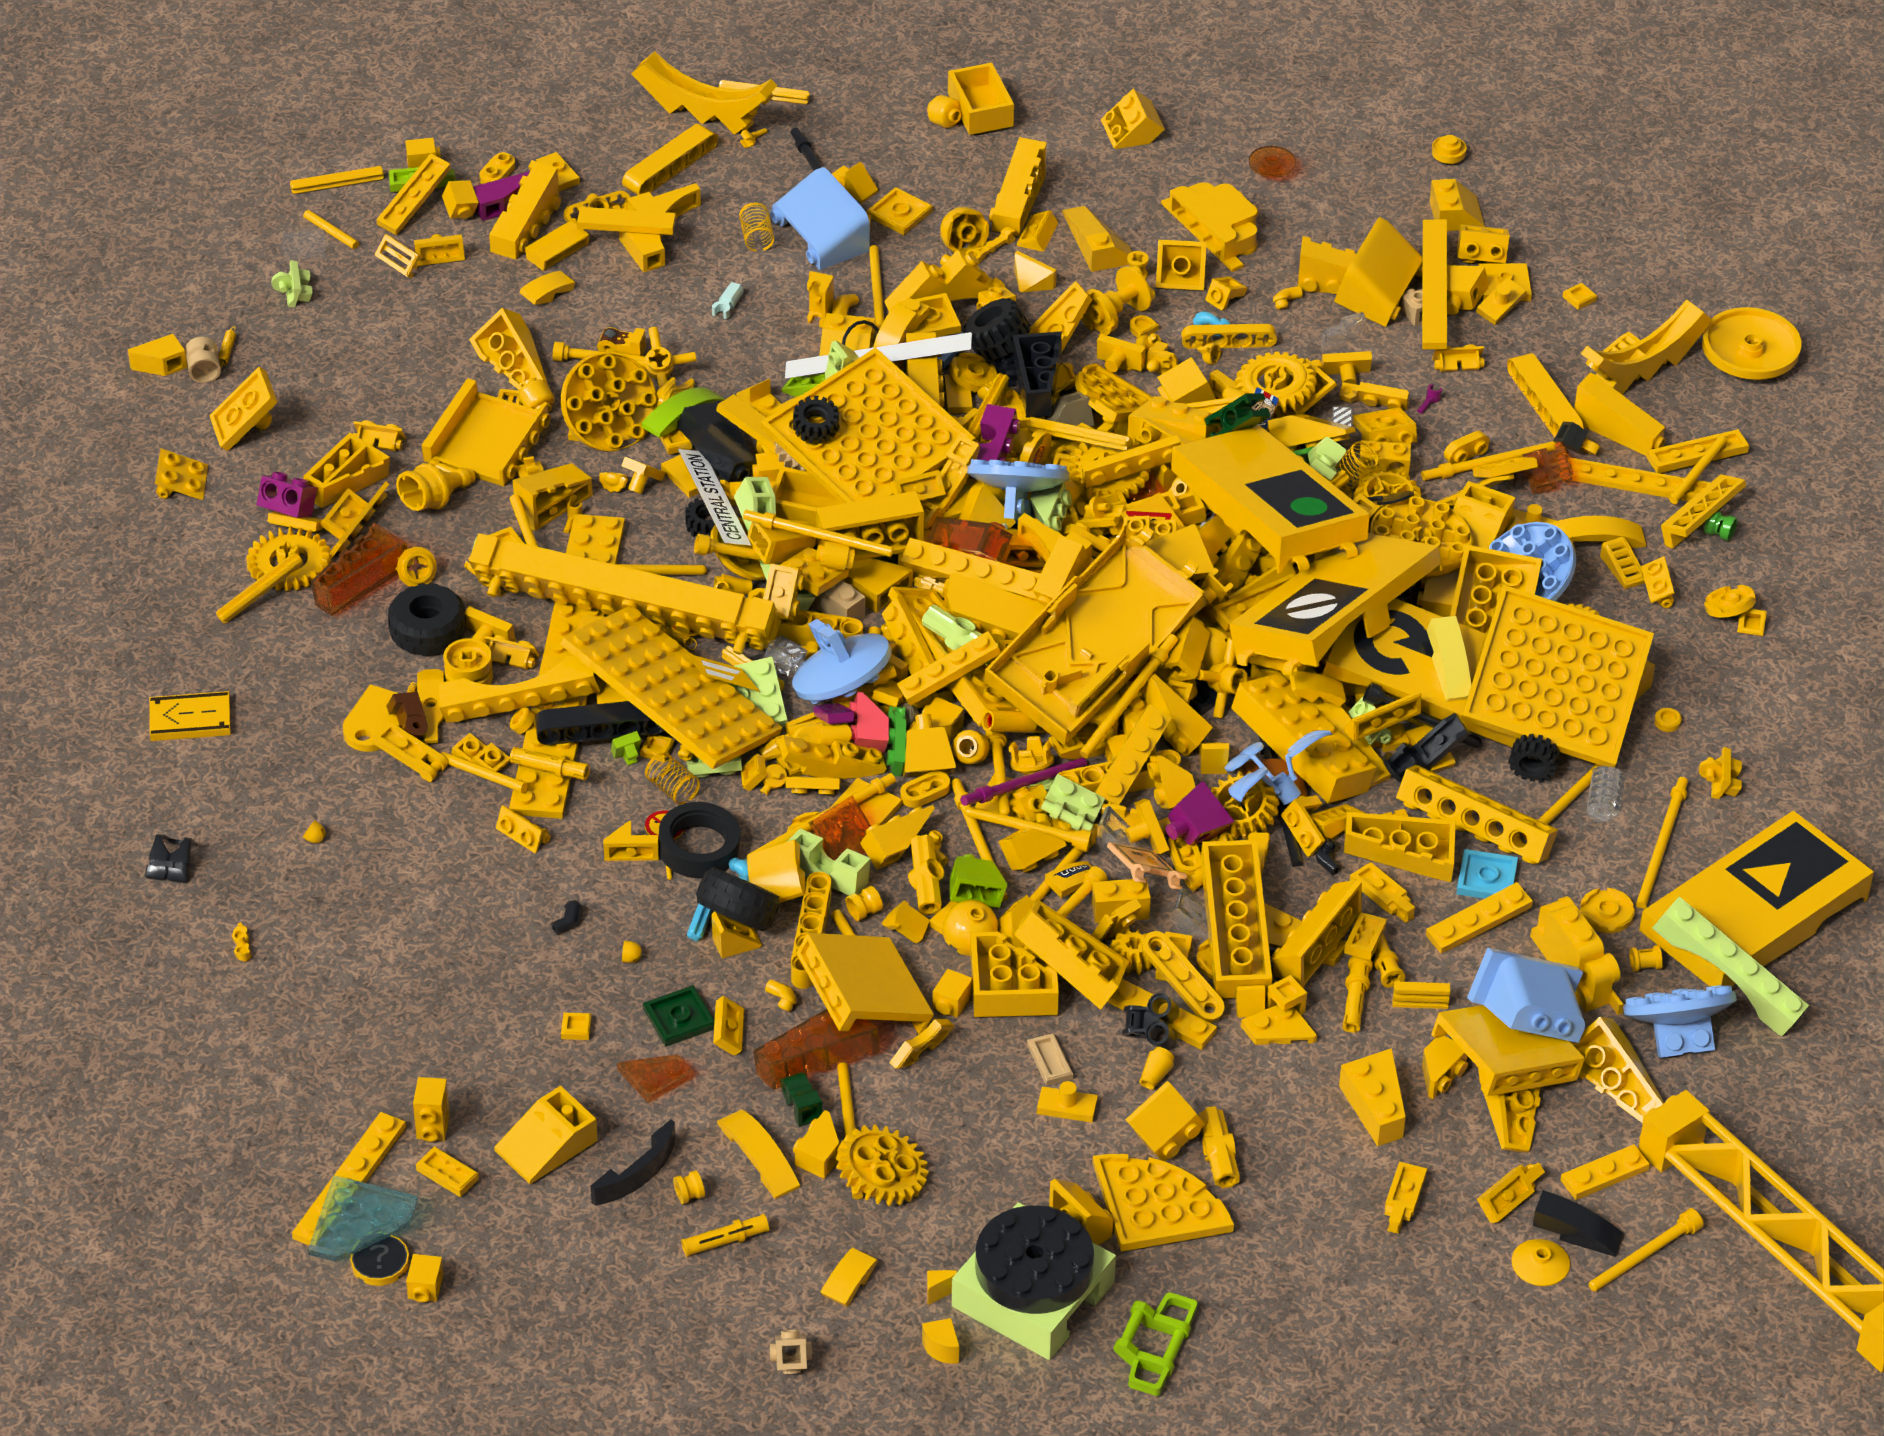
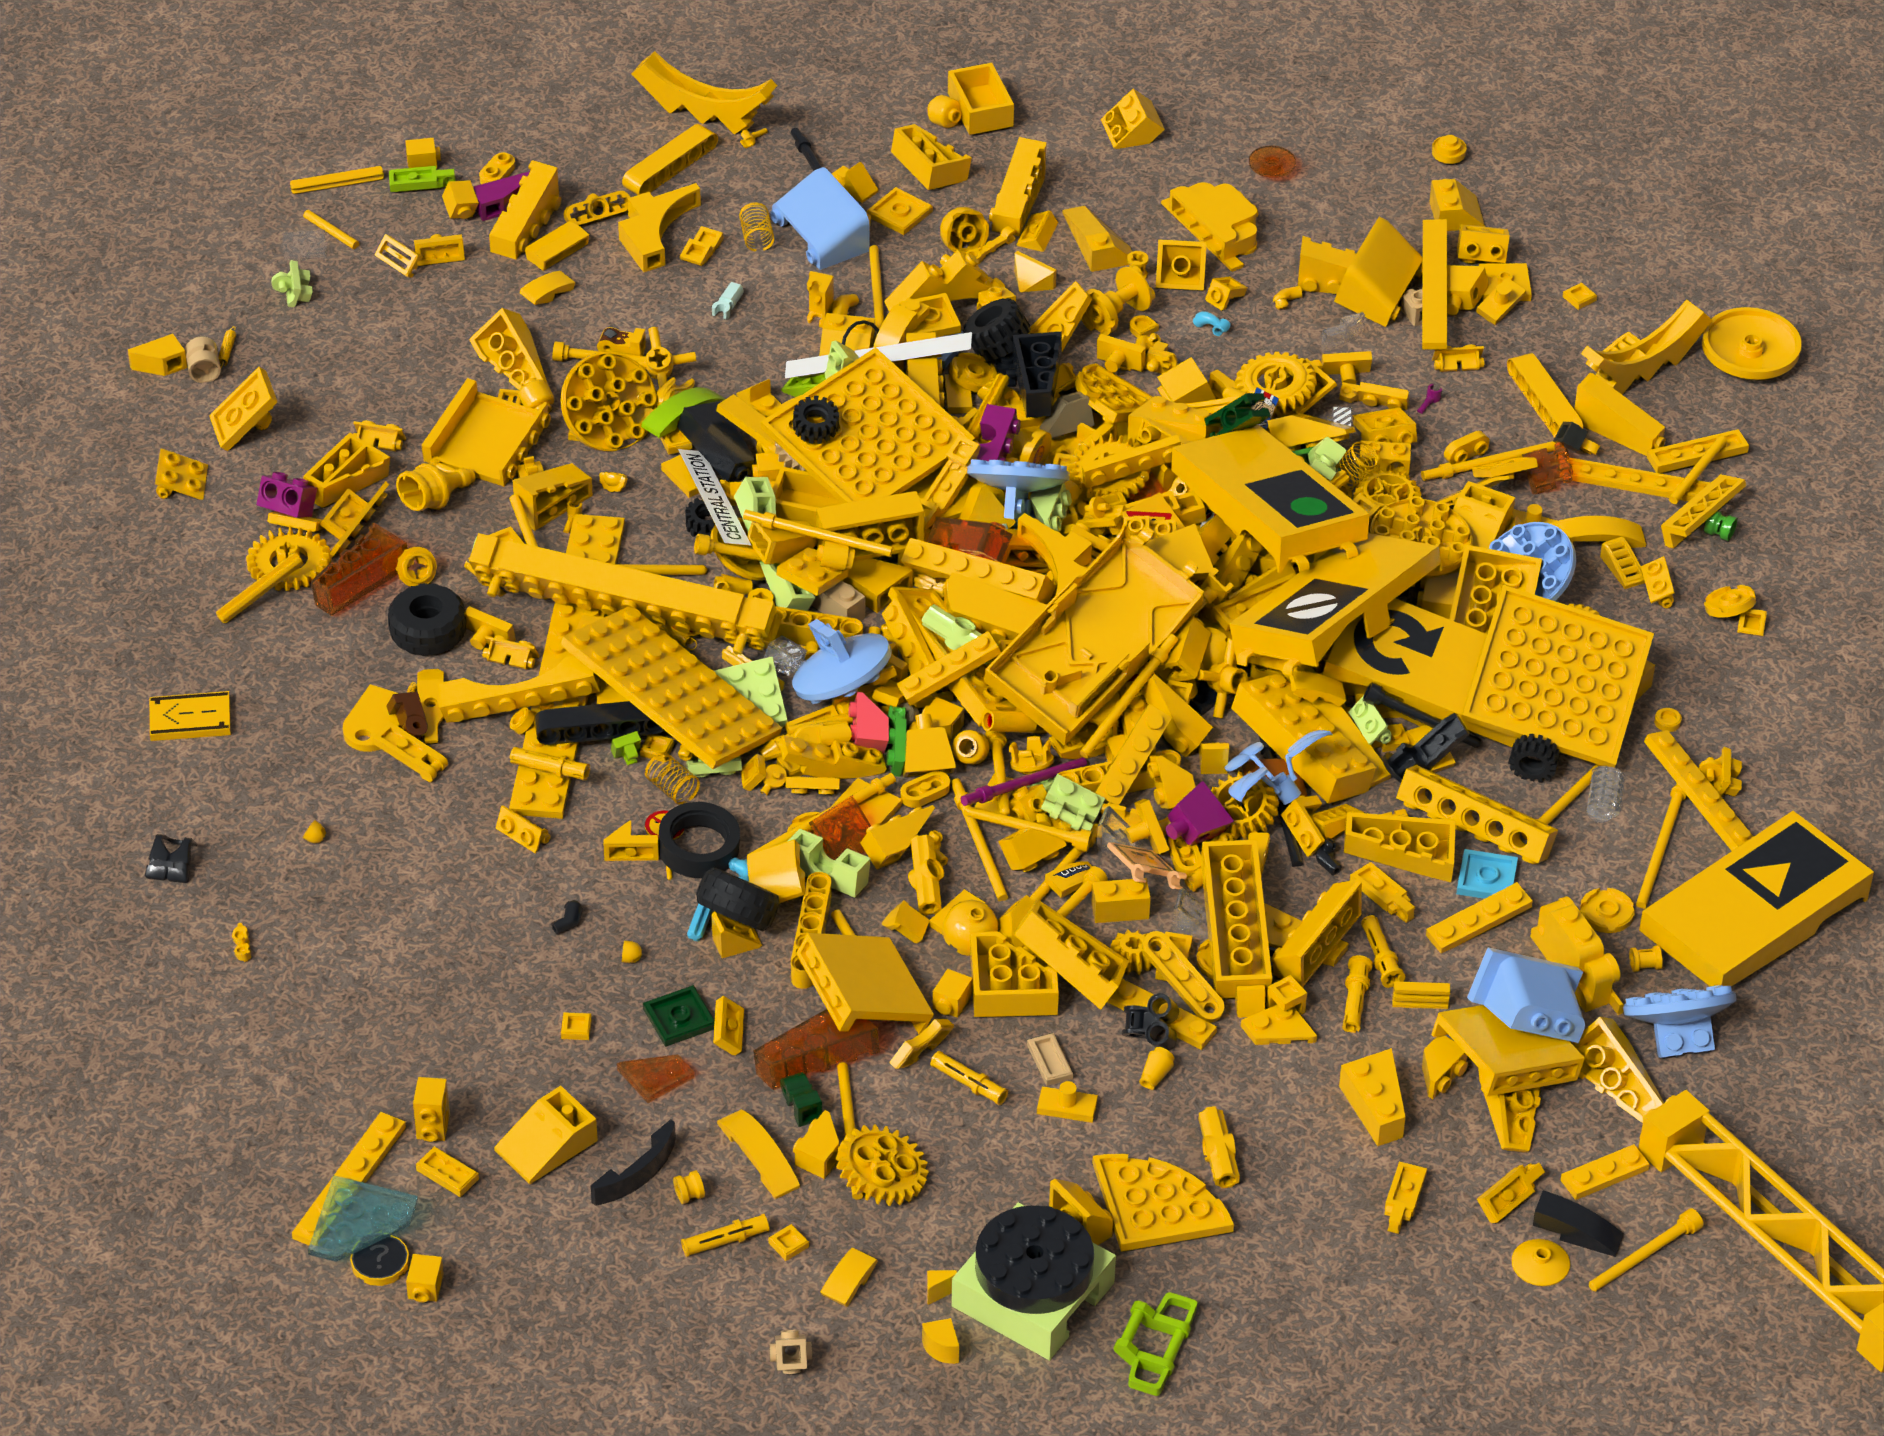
yellow plate [376,153,451,235] -> none
yellow bar [440,752,528,793] -> none
yellow wheel [443,638,493,685] -> none
yellow slope [451,733,511,772] -> none
yellow plate [536,152,580,192] -> none
yellow tile [577,207,676,235] -> none
yellow tile [621,457,666,494] -> none
yellow sticker [684,652,760,692] -> none
yellow axle [719,80,810,105] -> none
yellow bracket [763,564,805,621] -> none
yellow arm [765,979,797,1012] -> none
magenta tile [813,703,854,724] -> none
yellow wheel [845,886,883,921] -> none
yellow plate [890,470,946,501] -> none
lime torso [950,854,1007,908] -> none
yellow axle [1026,417,1132,451] -> none
yellow slope [1033,535,1091,606] -> none
yellow plate [1092,898,1142,942] -> none
yellow slope [1125,1081,1205,1162] -> none
yellow beam [1181,324,1277,349] -> none
yellow piece [1197,343,1222,365] -> none
yellow slope [1344,691,1421,741] -> none
yellow tile [1344,912,1387,961] -> none
piece [1352,491,1414,505] -> none
light yellow slope [1426,616,1471,702] -> none
yellowish green arch [1652,896,1809,1036] -> none
none -> yellow slope [679,226,724,266]
none -> yellow tile [768,1224,809,1261]
none -> yellow wedge [891,124,972,190]
none -> yellow pin [930,1051,1008,1105]
none -> yellow plate [1644,730,1754,851]

